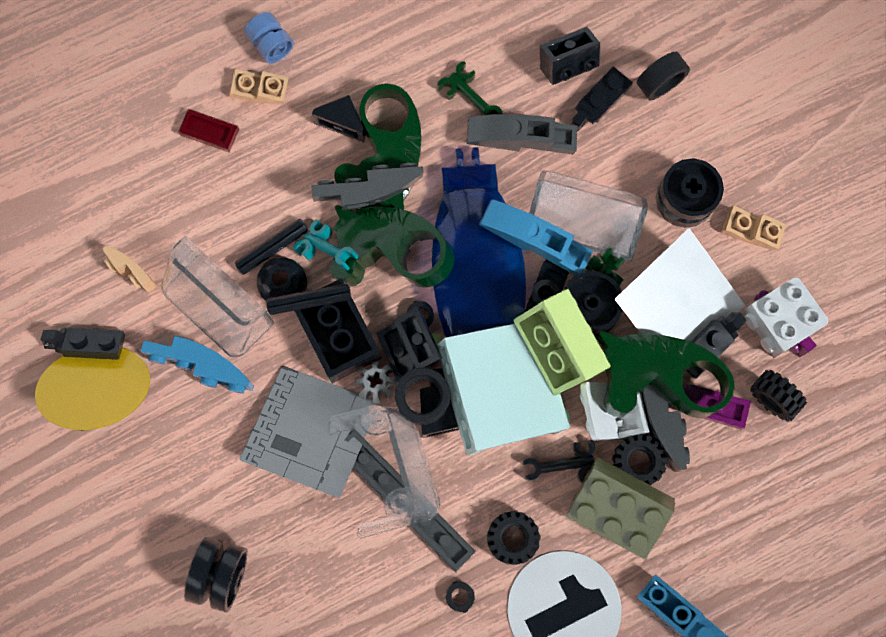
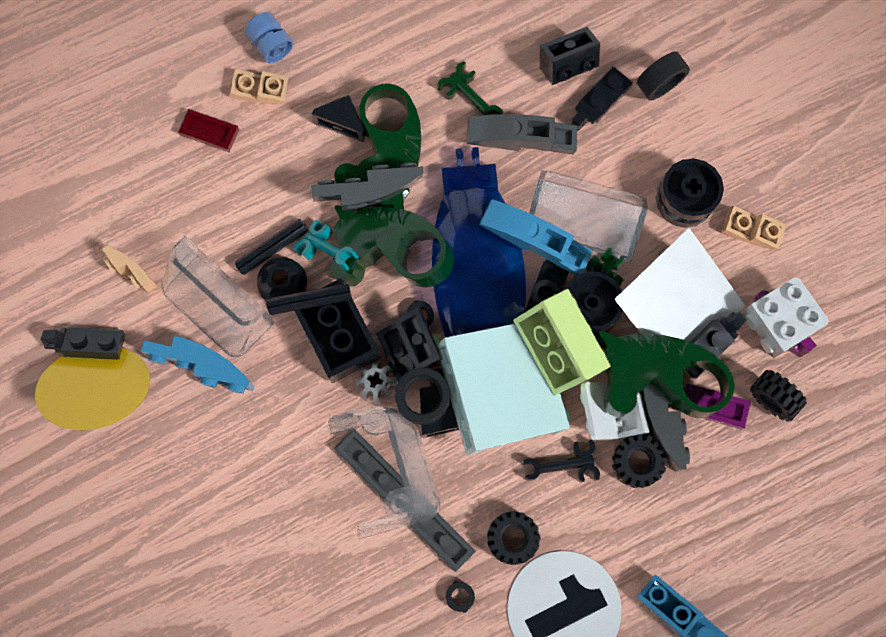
black wheel [184,537,248,612] -> none
light grey sticker [239,366,379,498] -> none
olive brick [566,457,675,560] -> none

